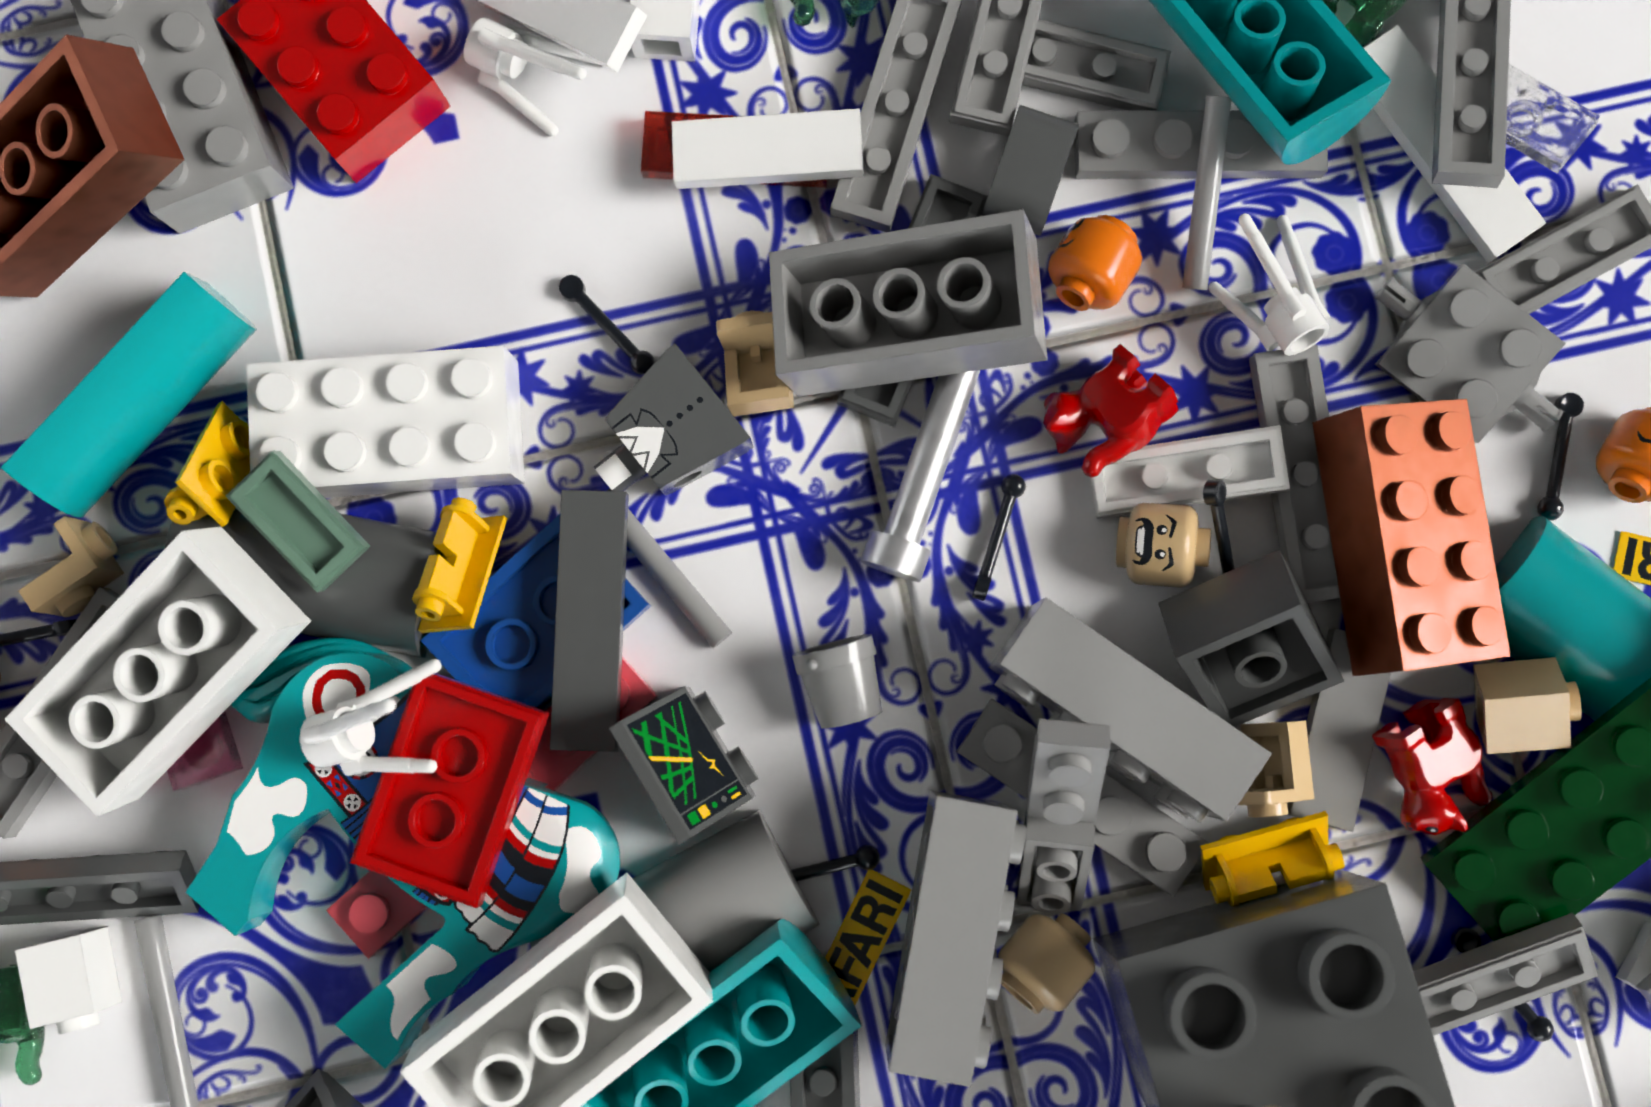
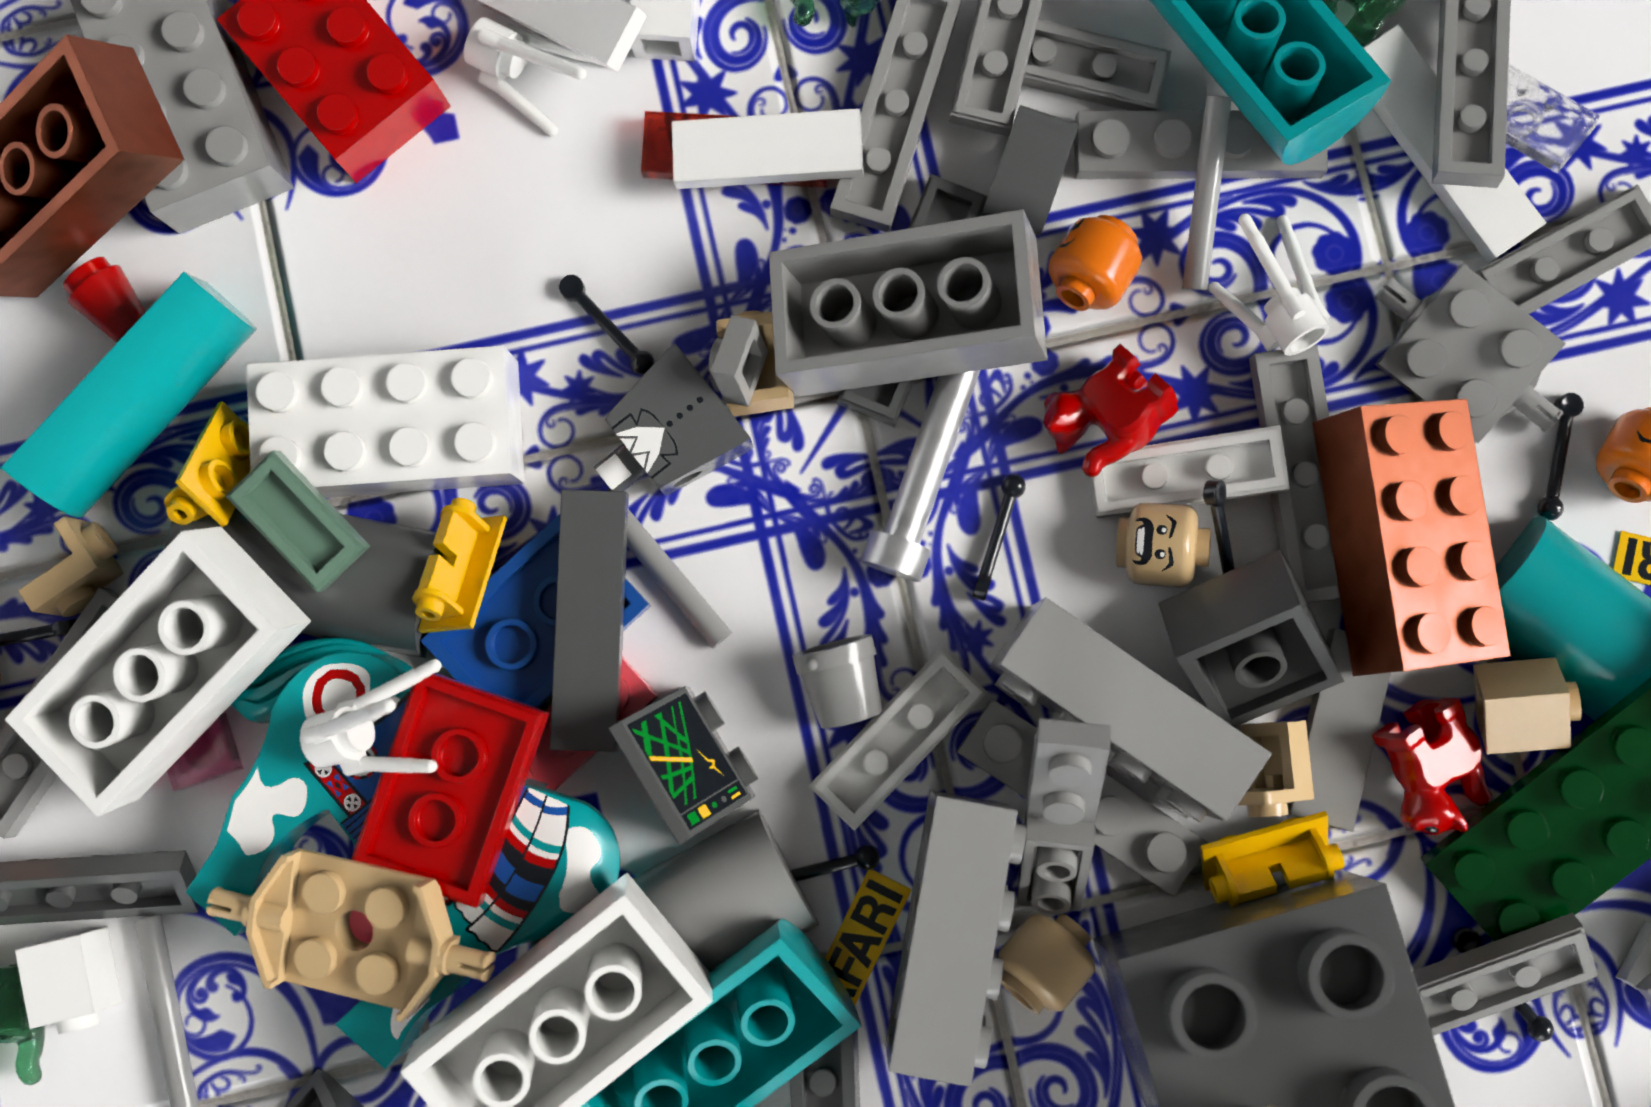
none -> red cone [62,257,146,343]
none -> tan plate [206,848,496,1022]
none -> light grey plate [709,315,769,407]
none -> white tile [808,648,988,831]

